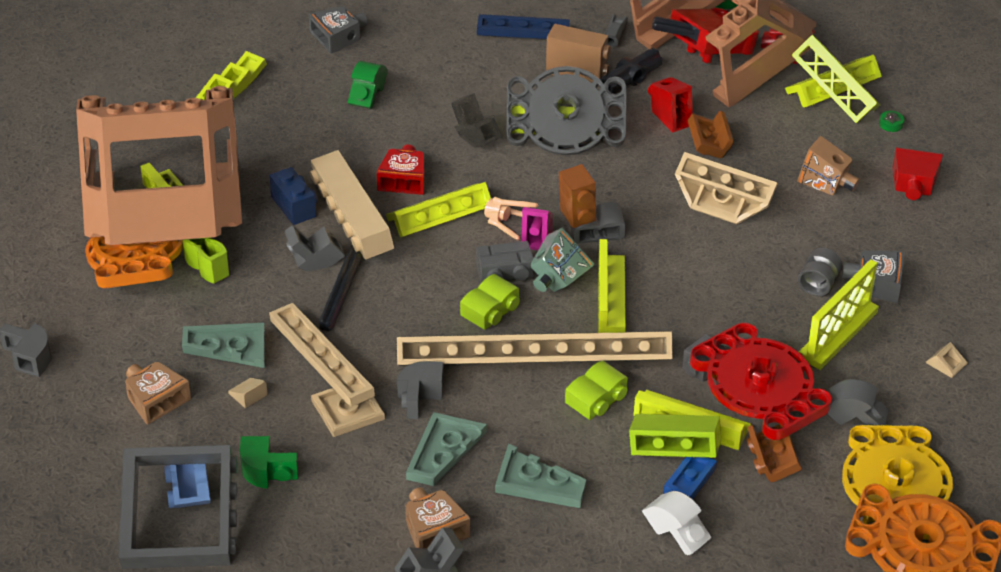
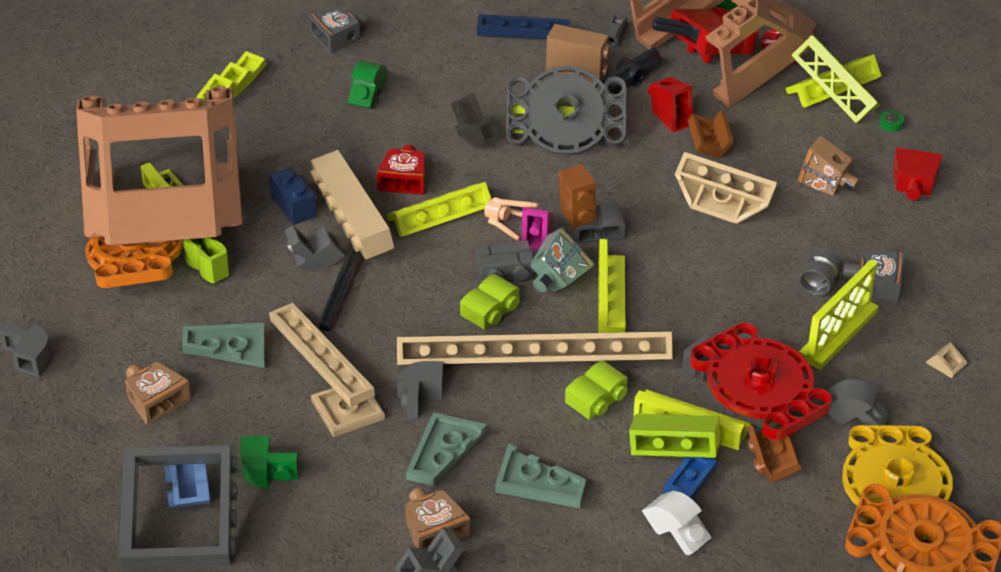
tan slope [228,378,267,408] -> none

